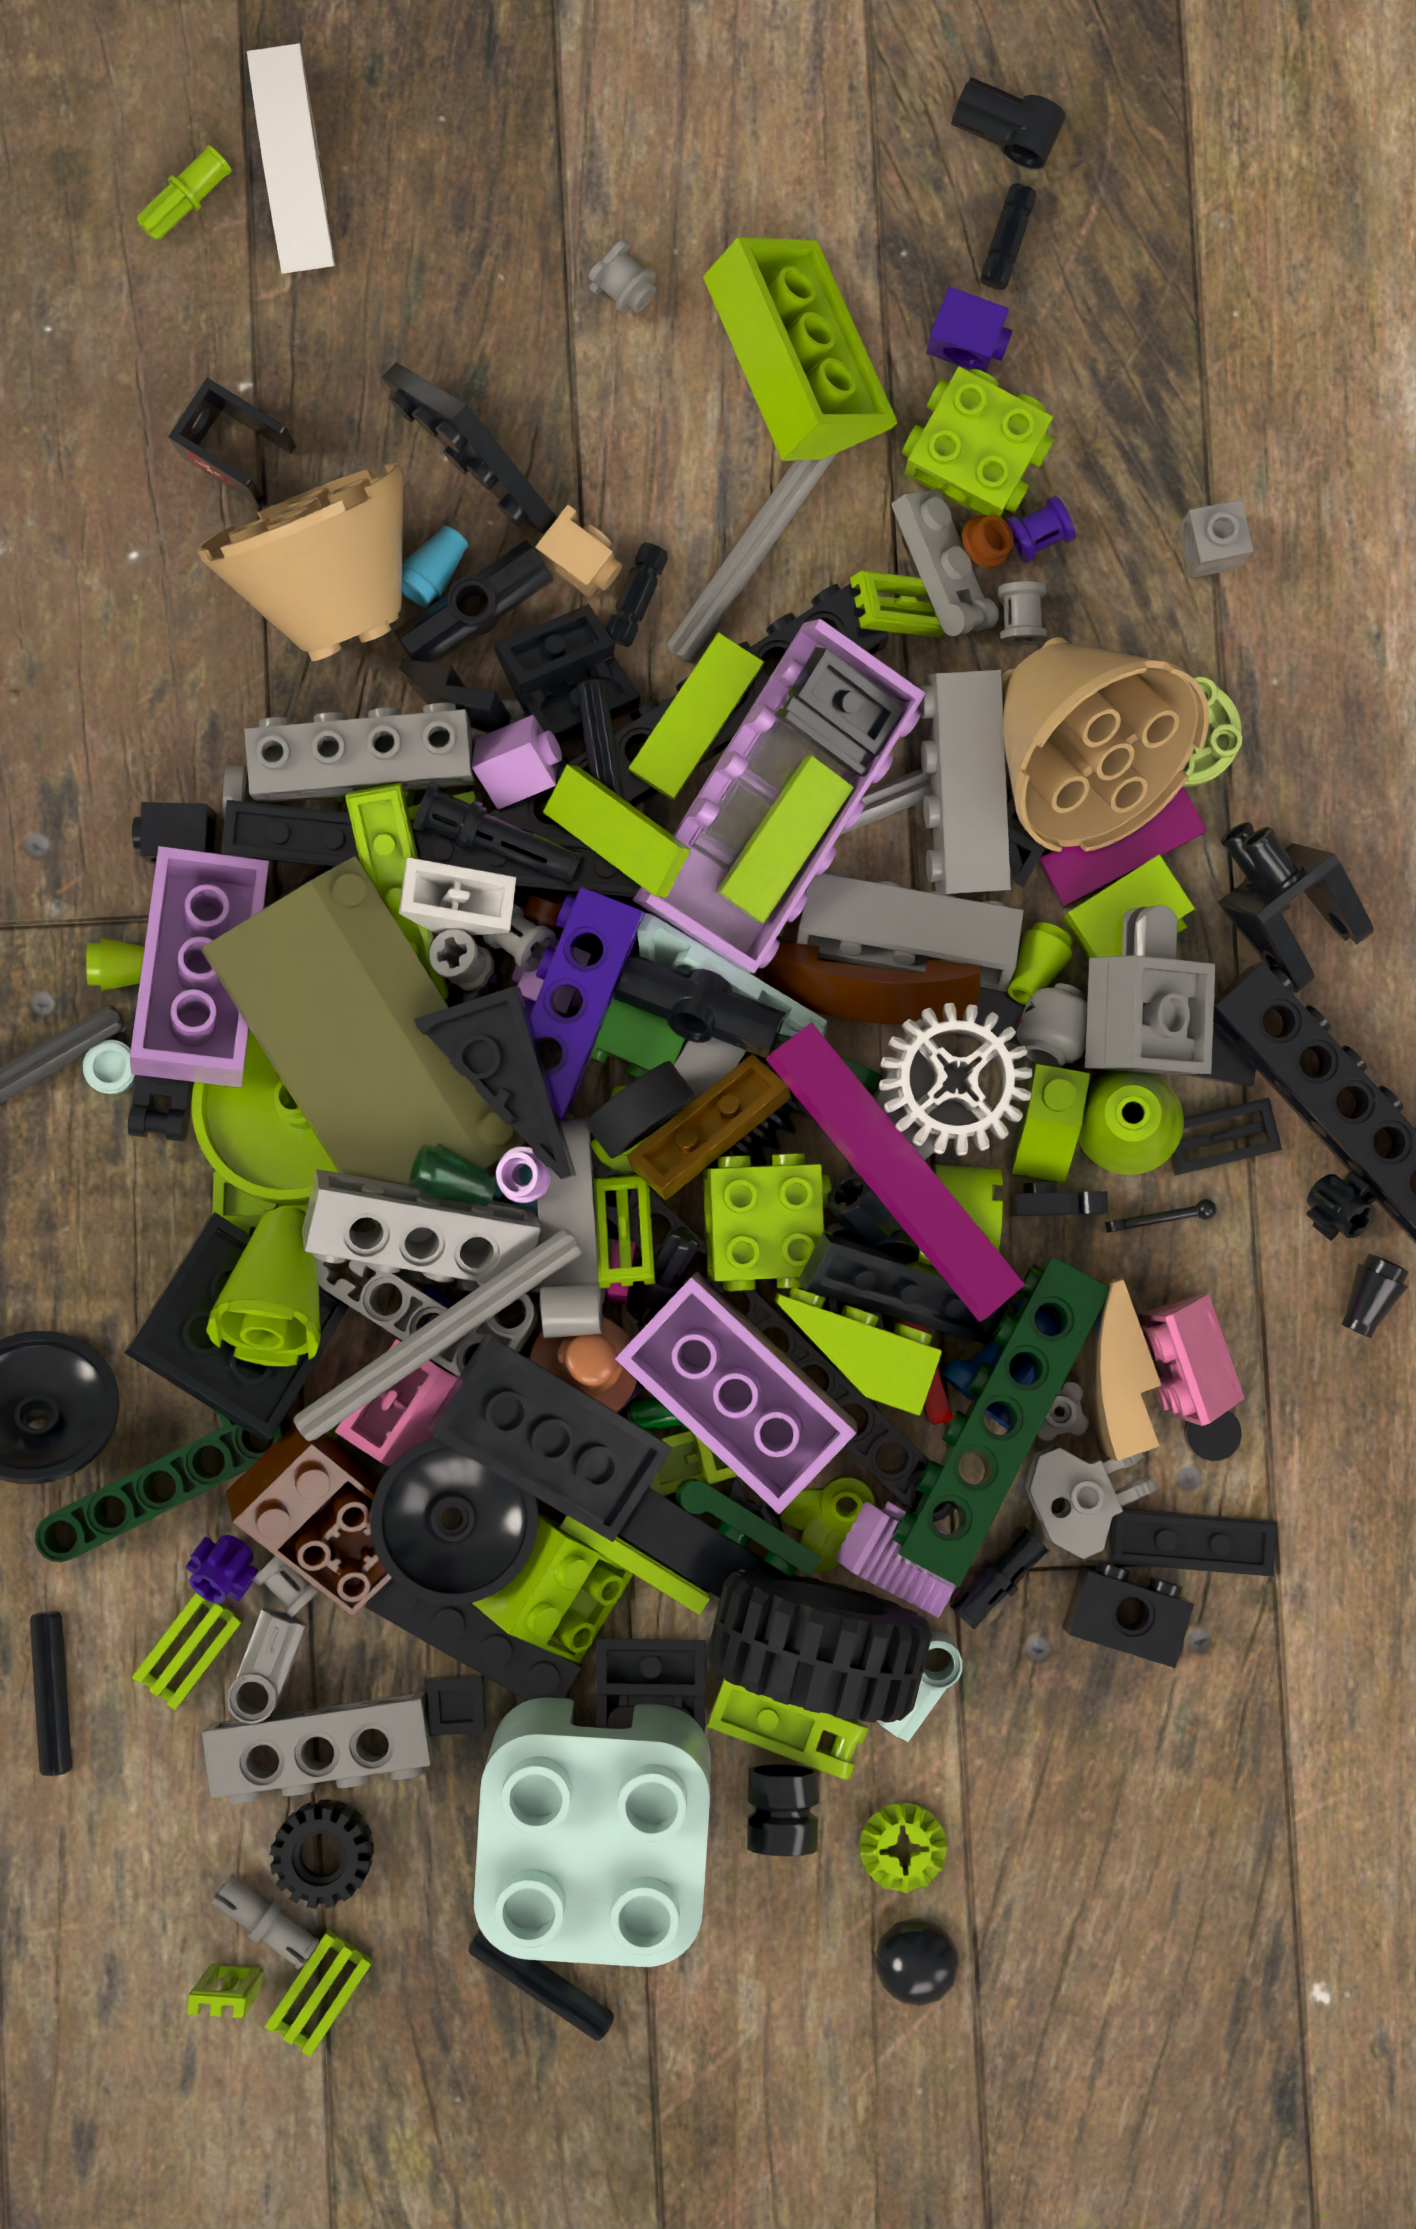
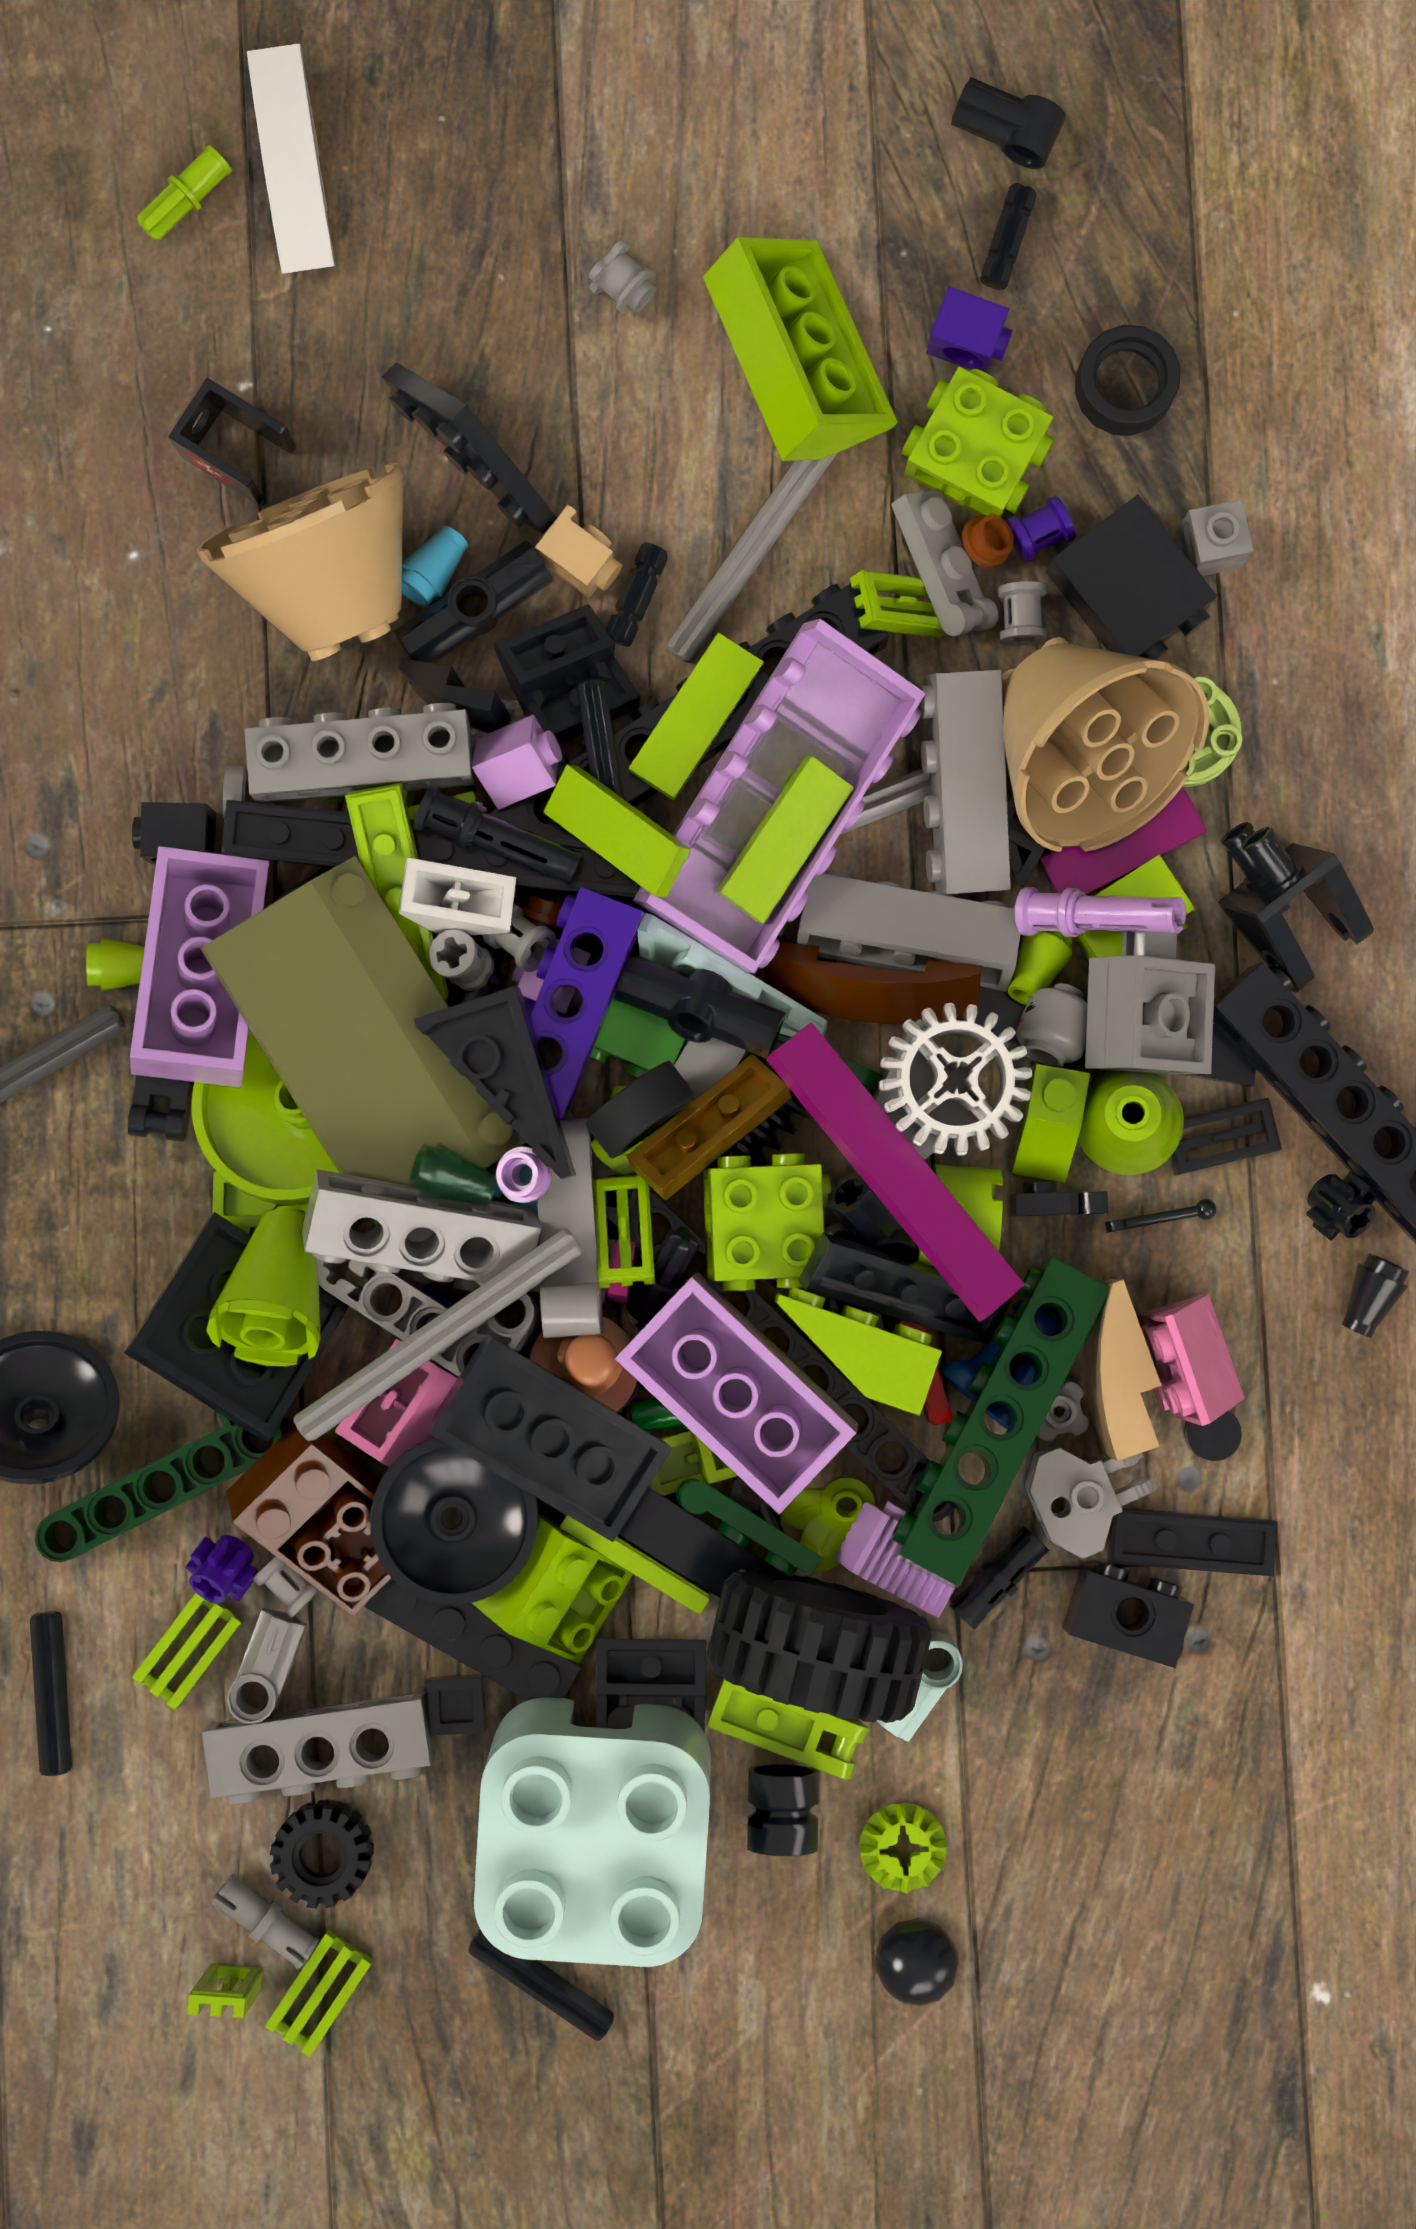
light aqua tile [83,1040,136,1095] -> none
plate [775,647,905,777] -> none
none -> lavender pin [1015,887,1186,937]
none -> black brick [1046,494,1217,660]
none -> black tyre [1075,325,1181,436]

